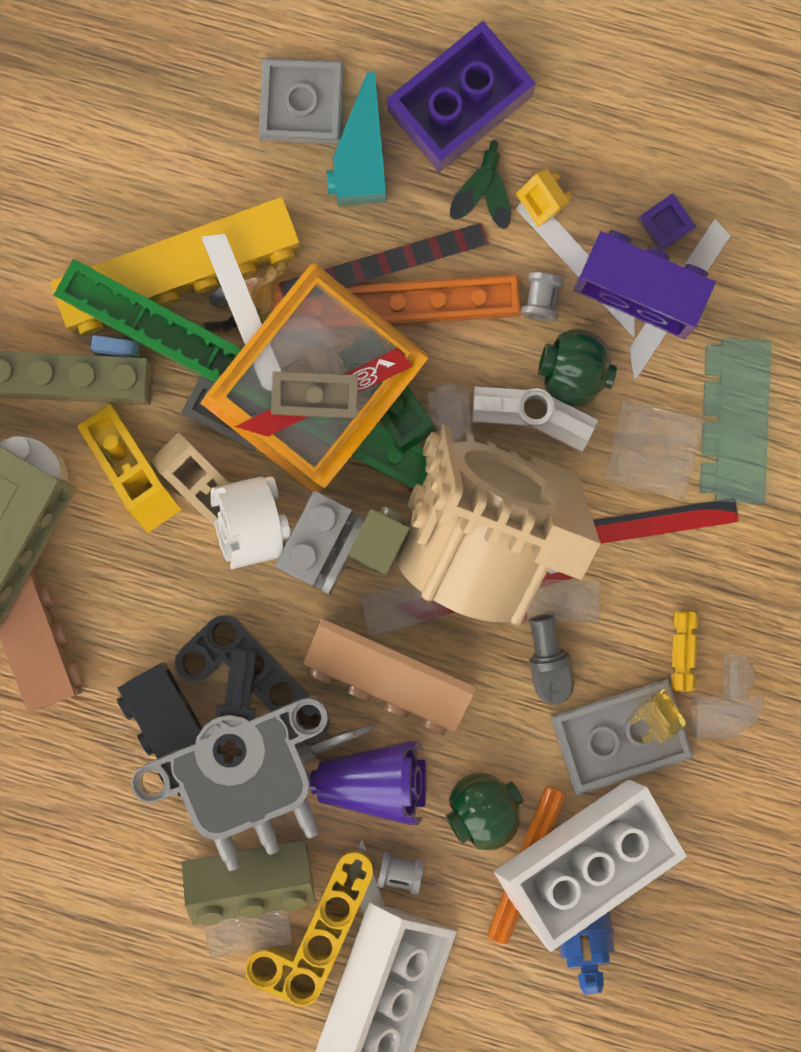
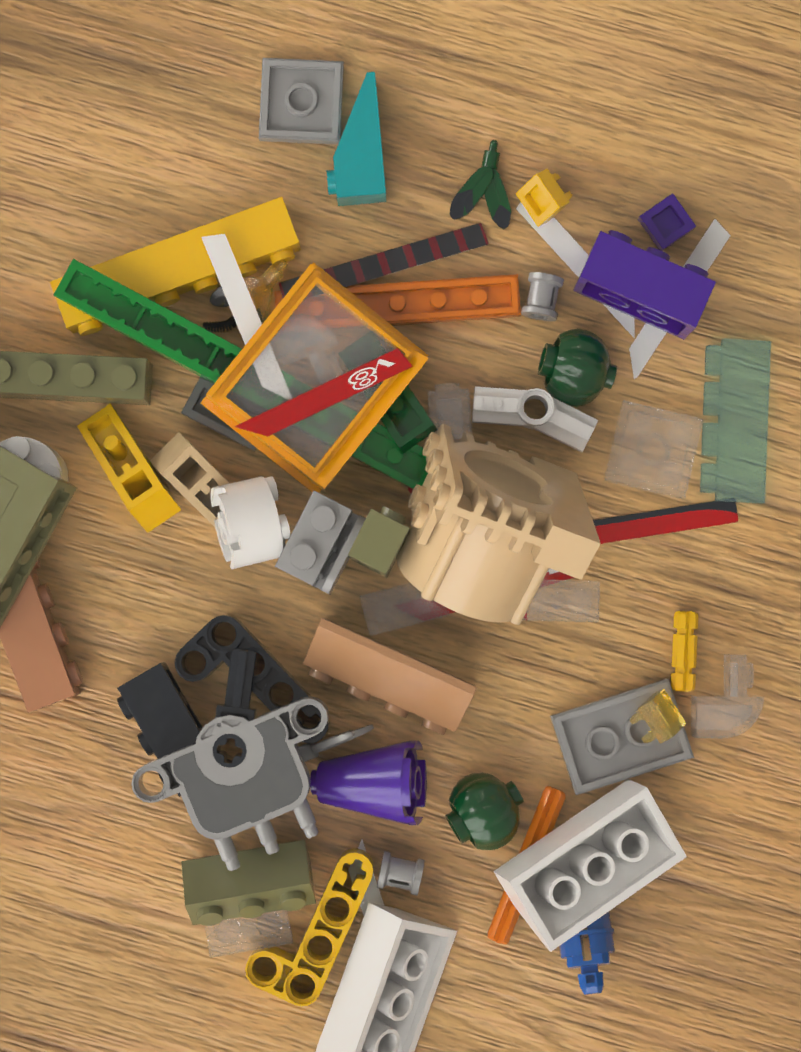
medium blue tile [91,335,141,358] -> none
dark tan plate [271,371,358,419] -> none
dark purple brick [387,21,536,172] -> none
dark grey arm [529,614,574,705] -> none

